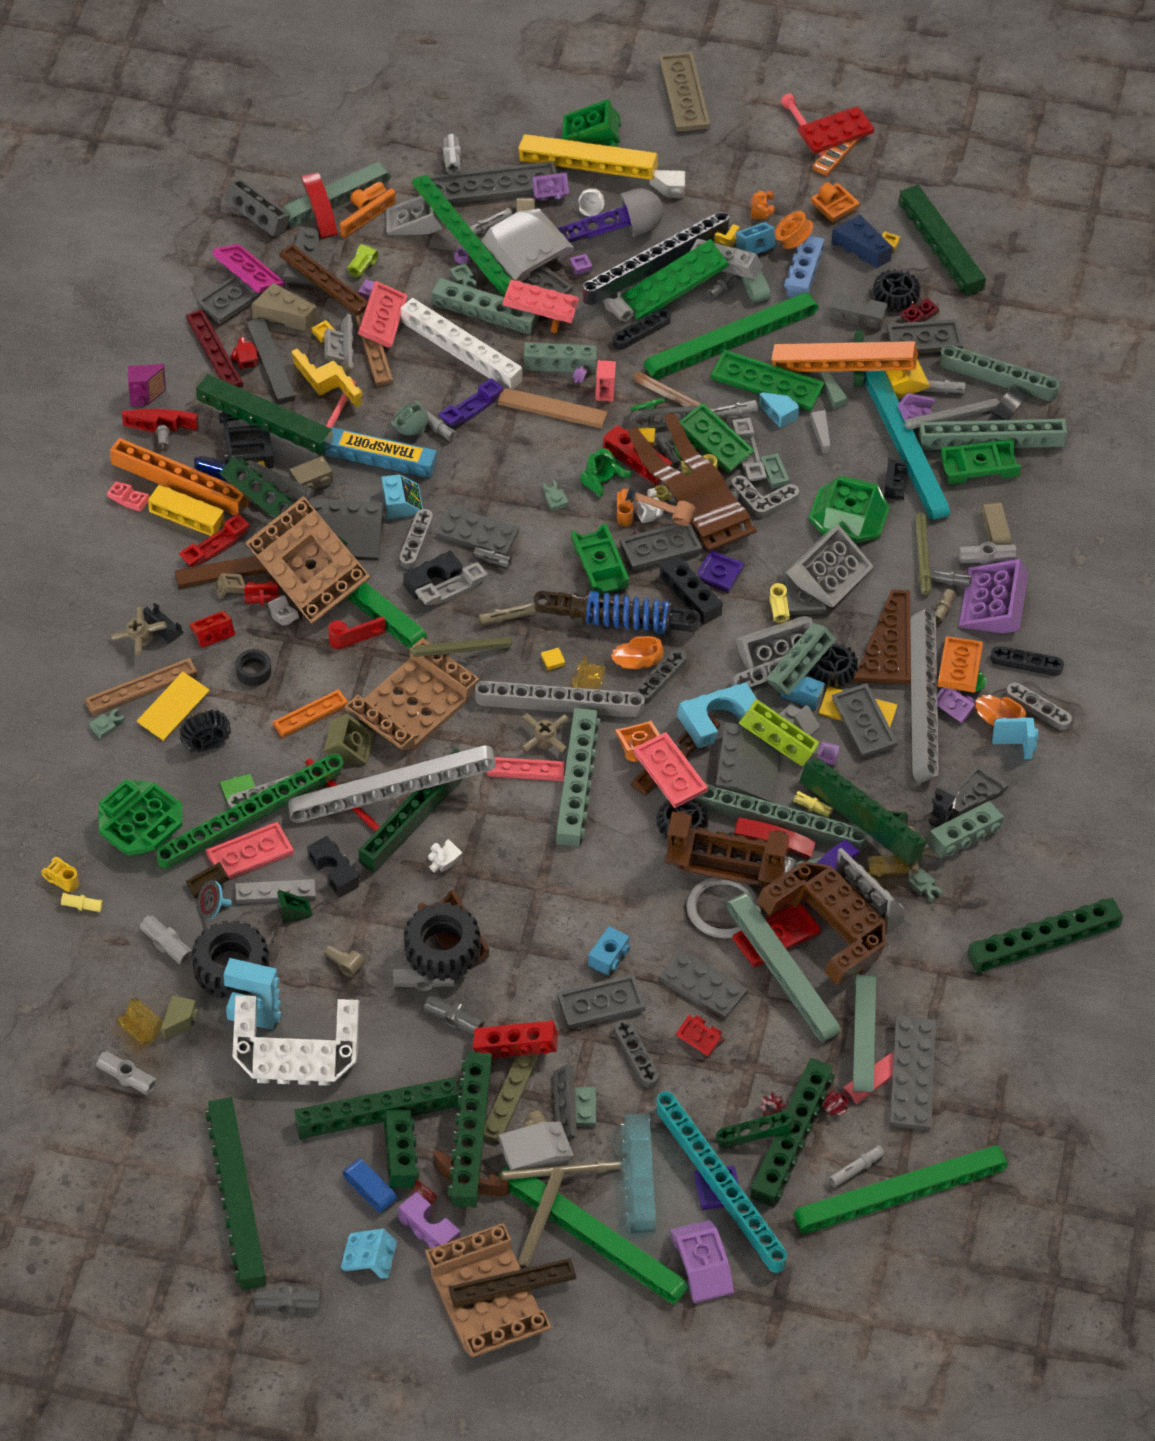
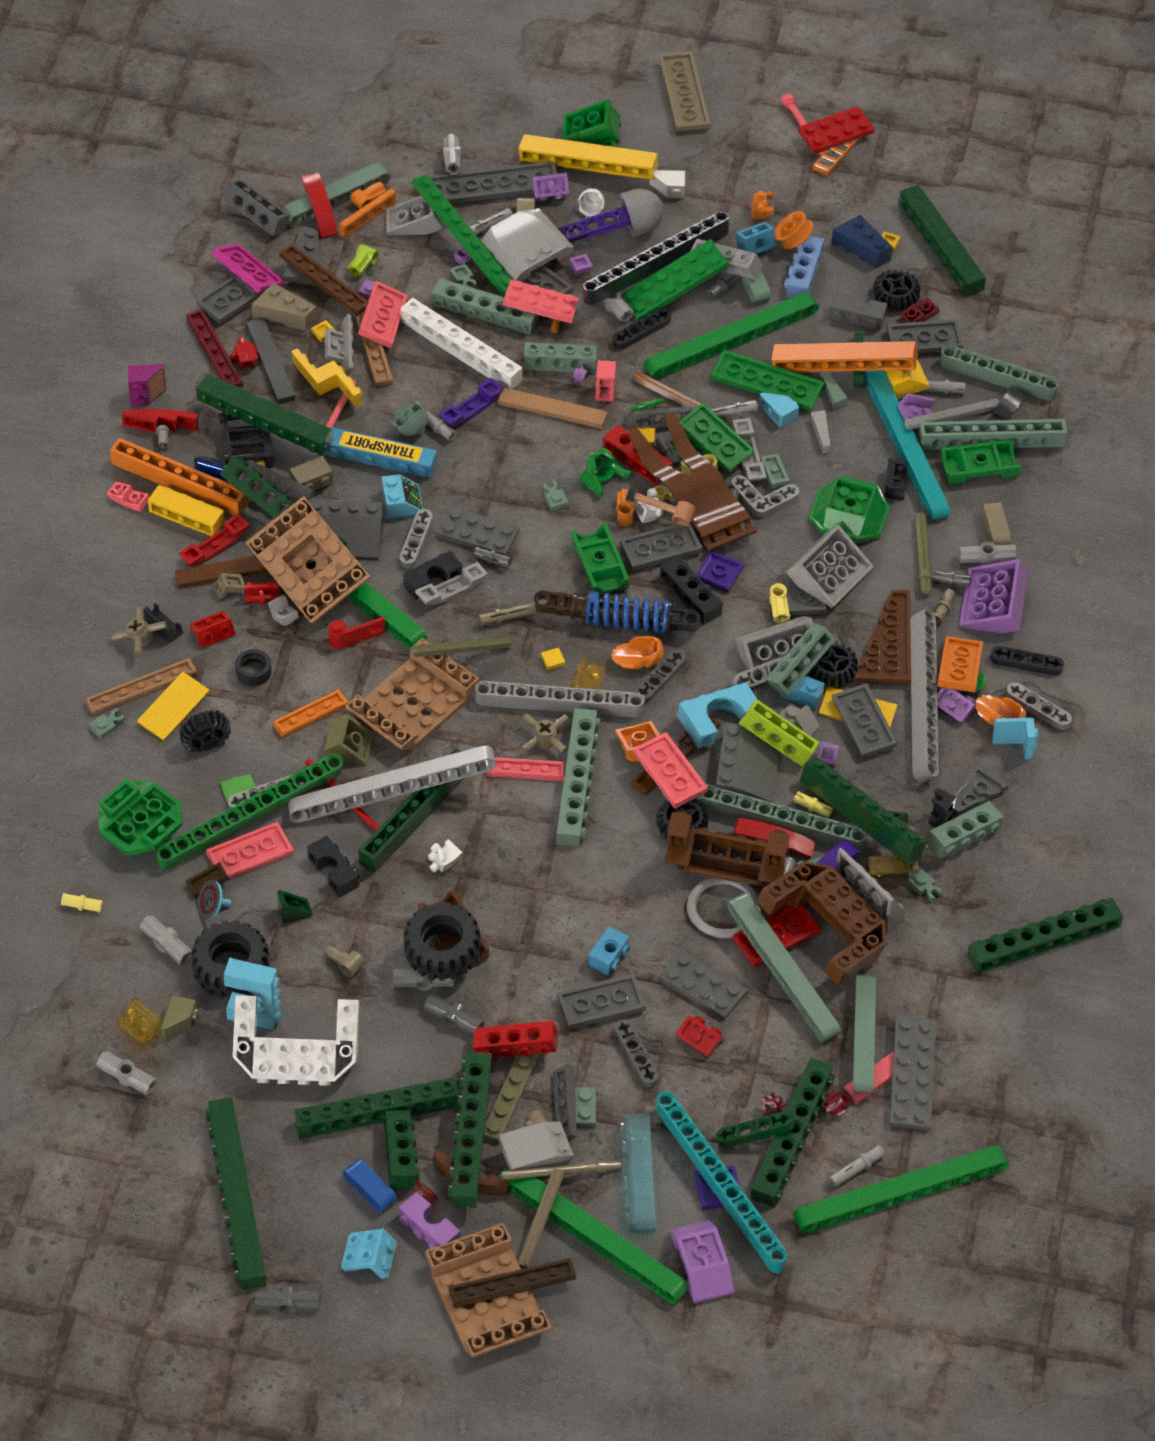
yellow piece [41,857,79,892] -> none
light grey plate [235,879,316,904] -> none
yellow bracket [714,224,739,248] -> none
orange plate [811,182,860,223] -> none

